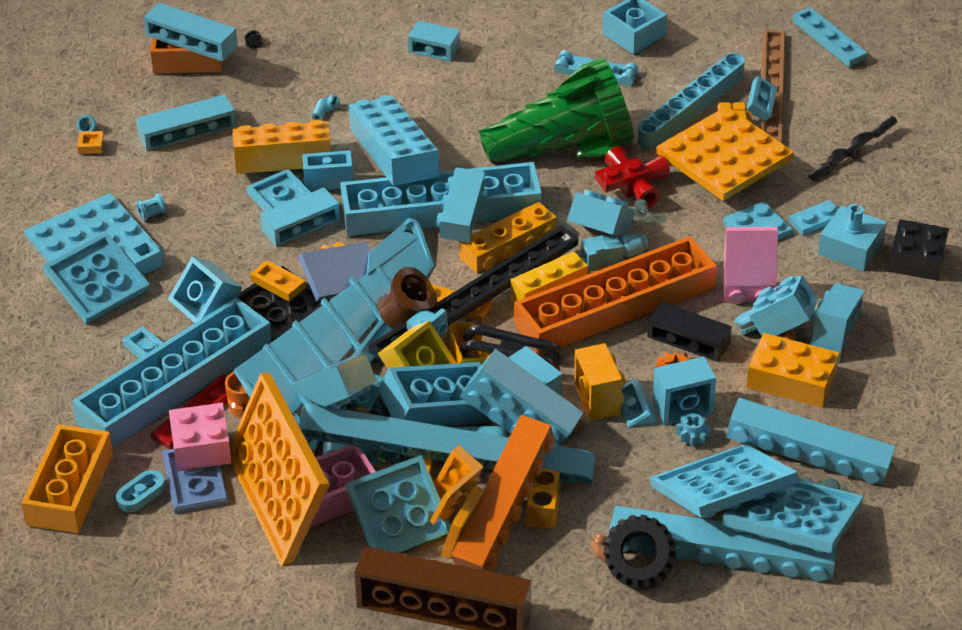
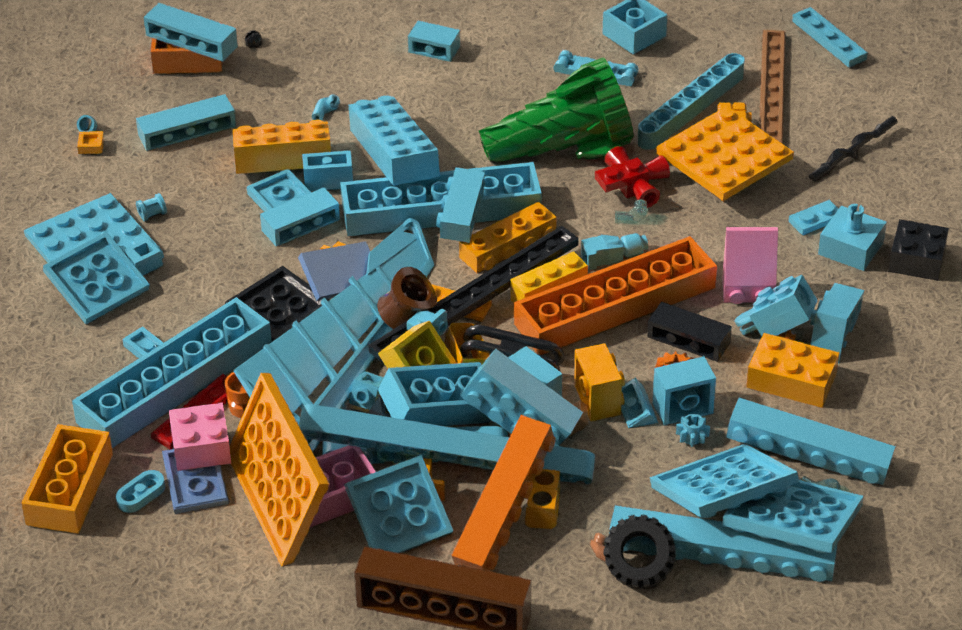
medium azure brick [168,256,243,323] -> none
light orange plate [250,260,306,301] -> none
medium azure slope [288,352,377,408] -> none
light orange bracket [430,445,483,525] -> none
light orange tile [440,485,484,559] -> none
medium azure brick [567,190,635,237] -> none
medium azure plate [723,201,792,240] -> none
medium azure plate [747,75,777,121] -> none

